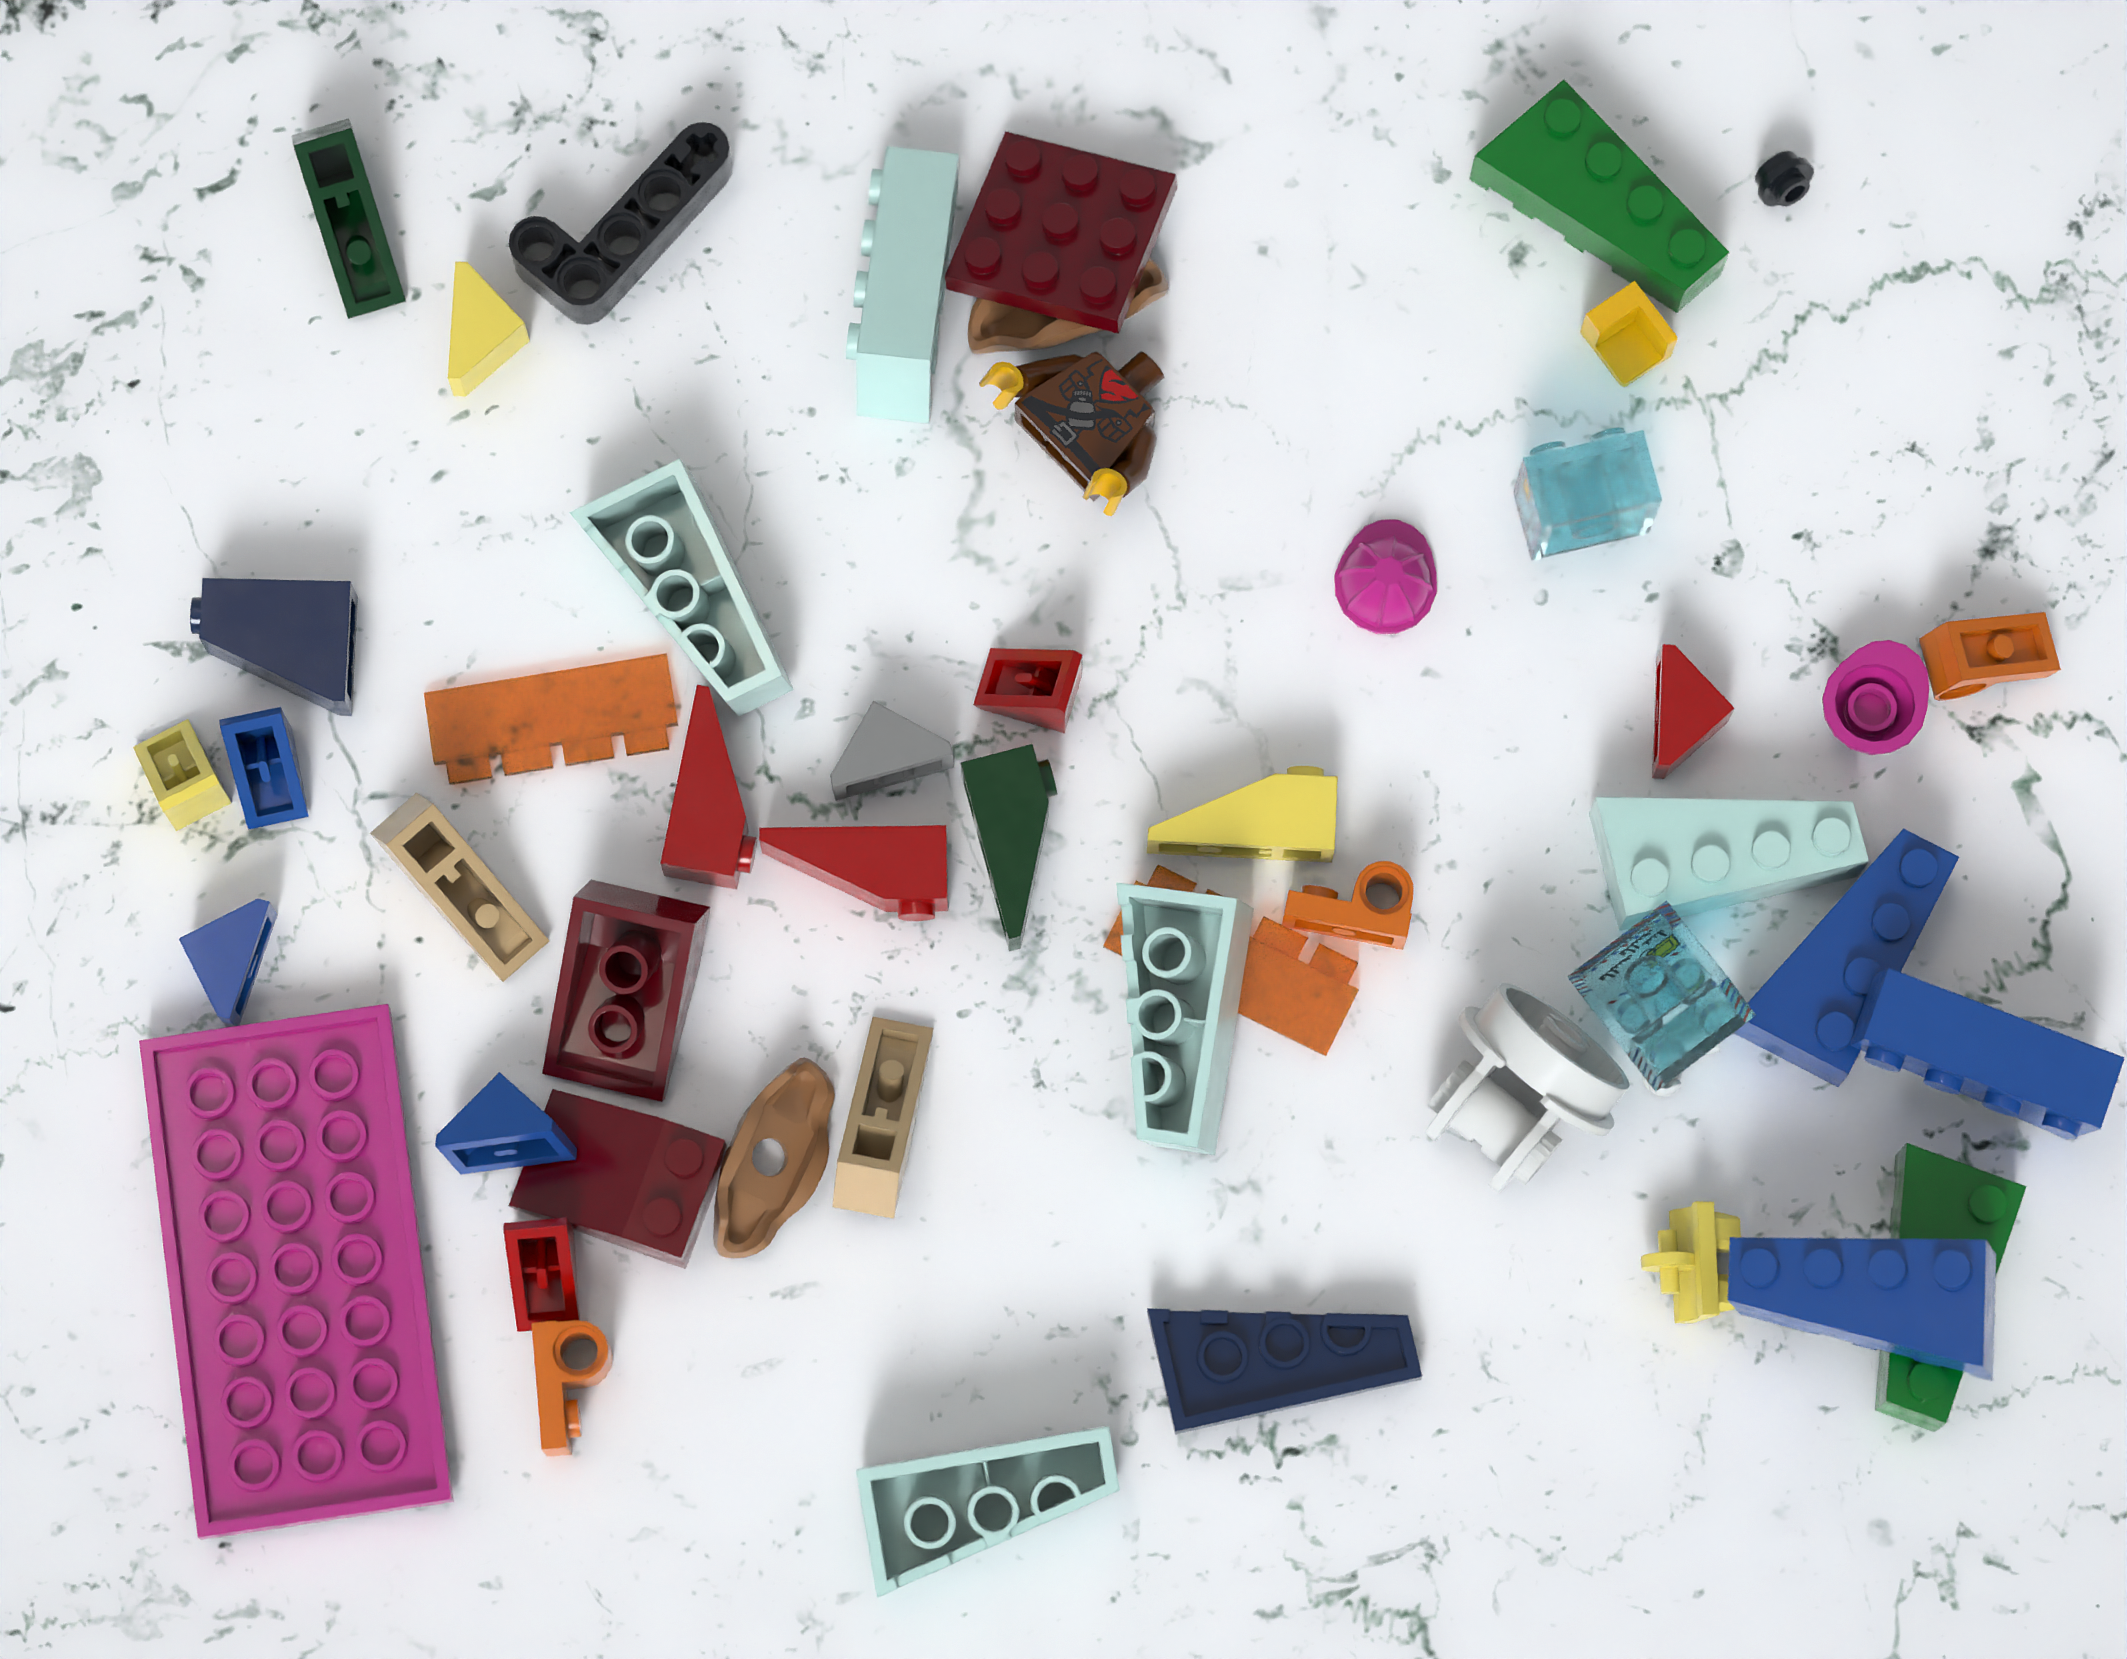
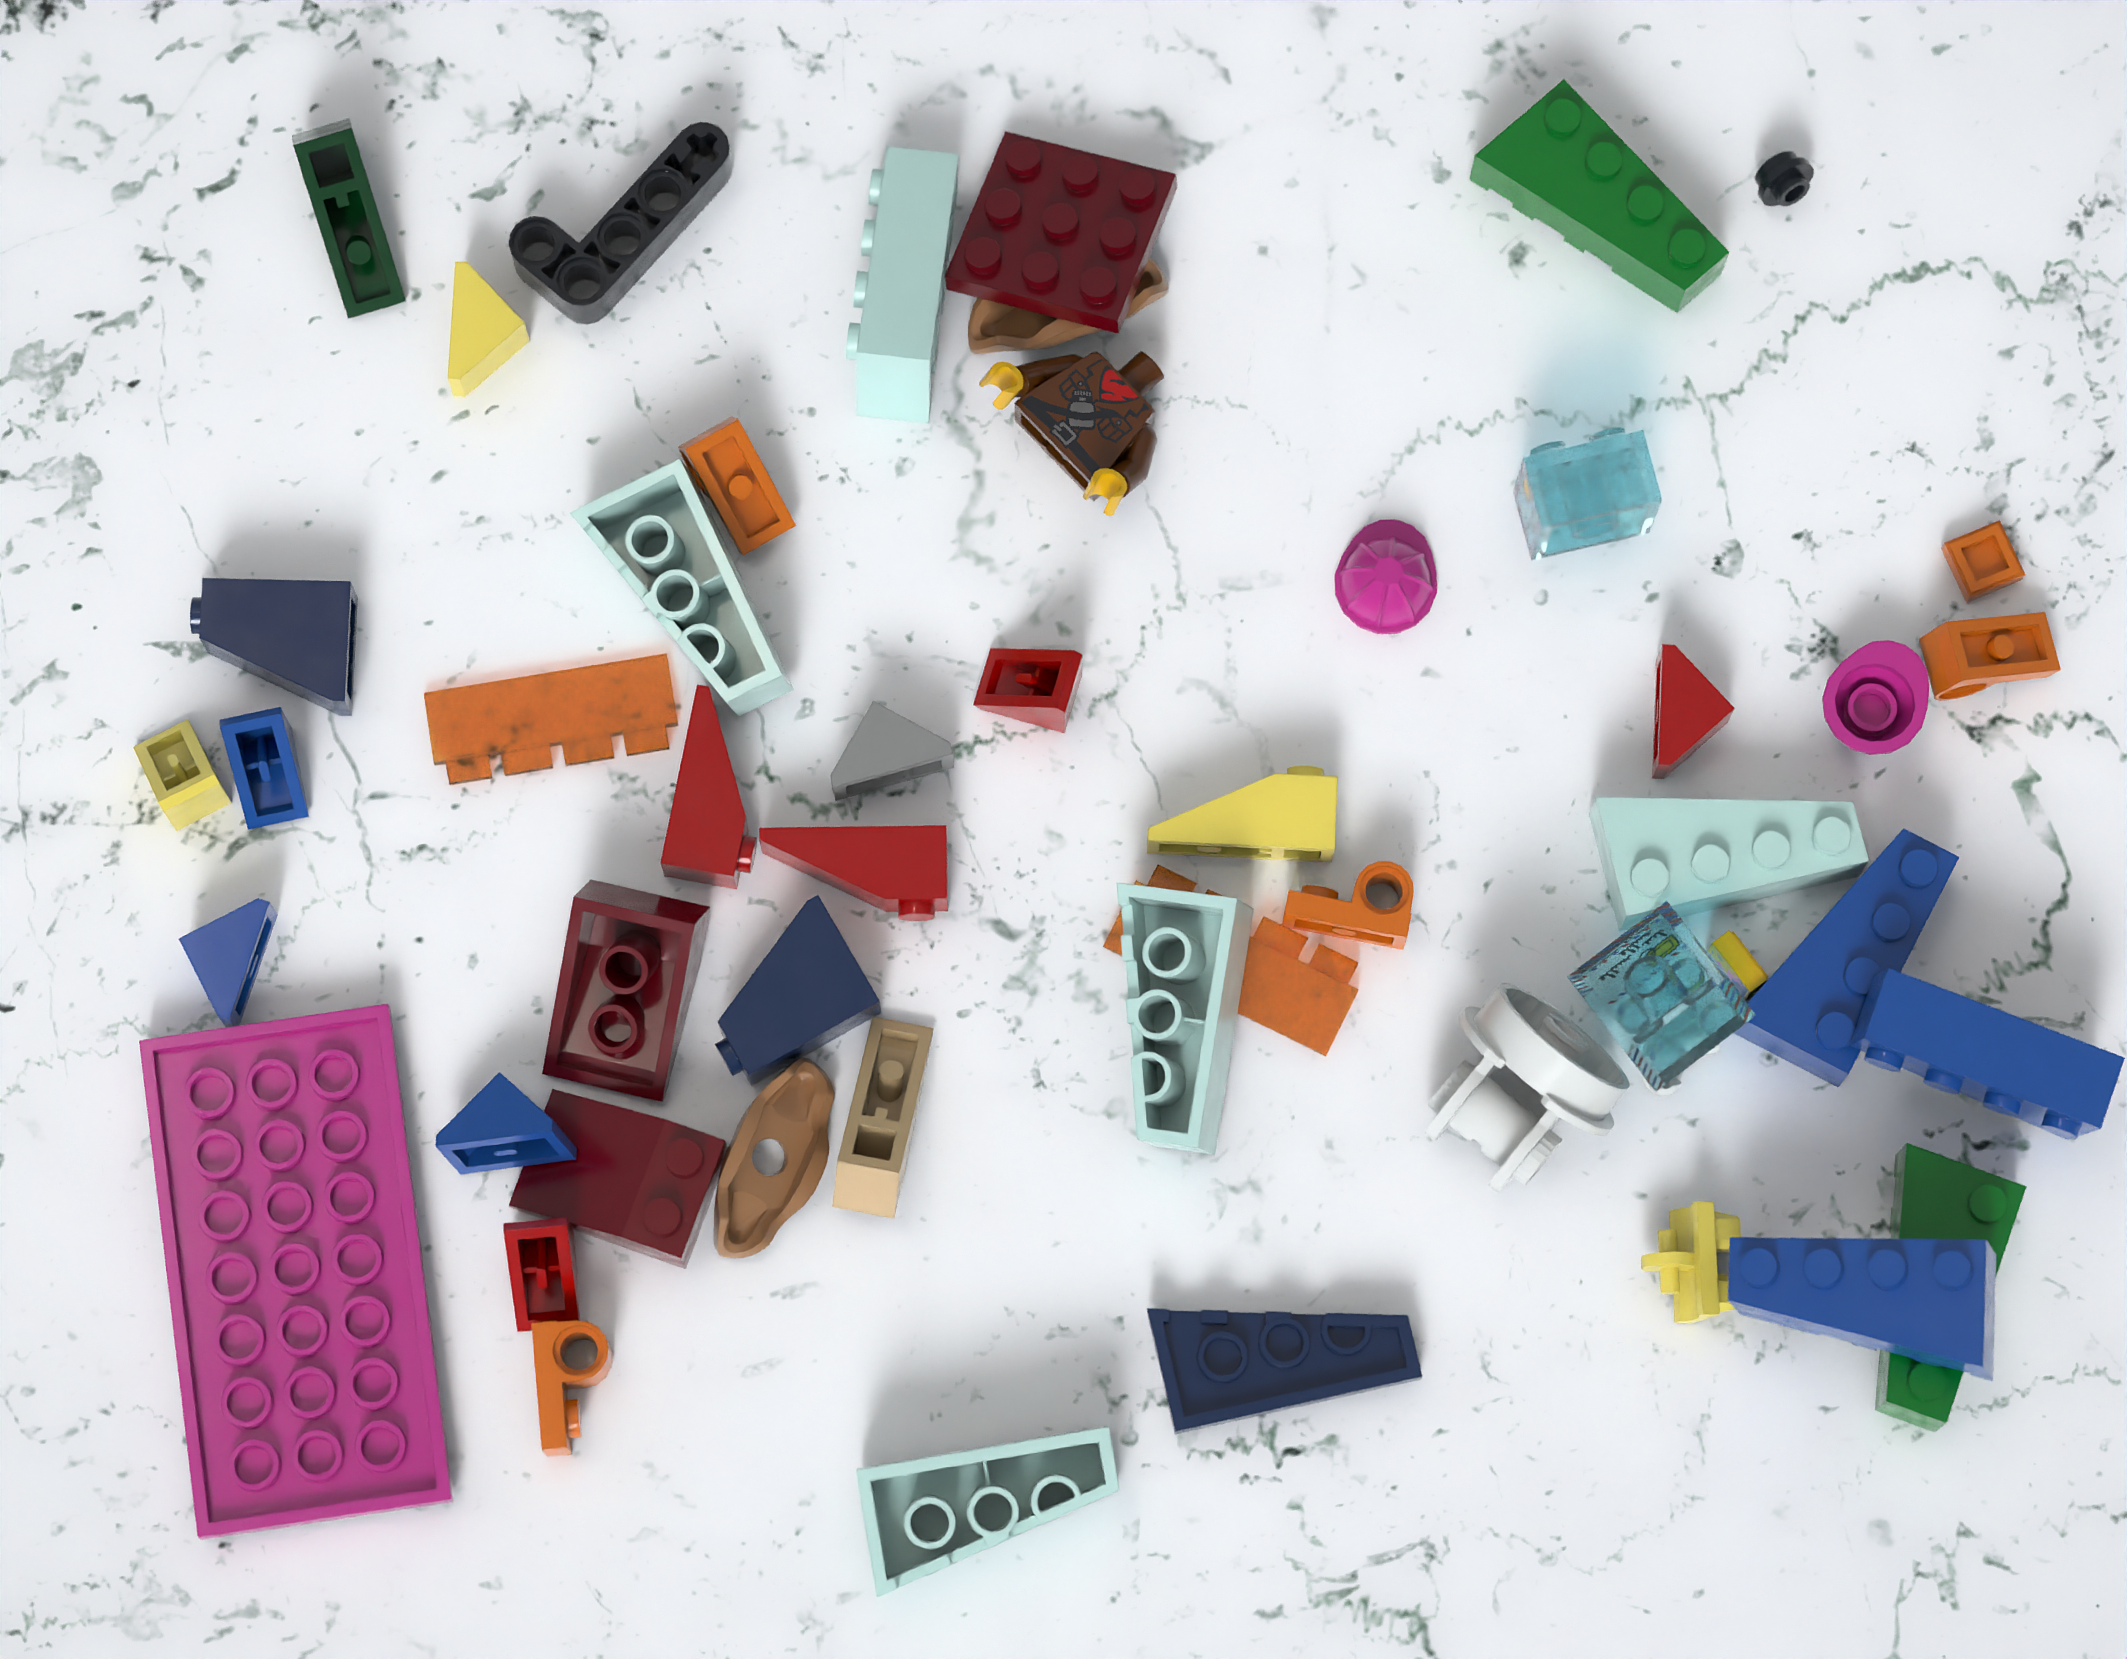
tan slope [370,792,549,982] -> none
dark green slope [961,744,1057,951] -> none
yellow panel [1580,280,1678,387] -> none
none -> orange plate [678,416,796,556]
none -> dark blue slope [715,895,881,1086]
none -> yellow tile [1705,930,1768,1004]
none -> orange tile [1941,520,2025,603]

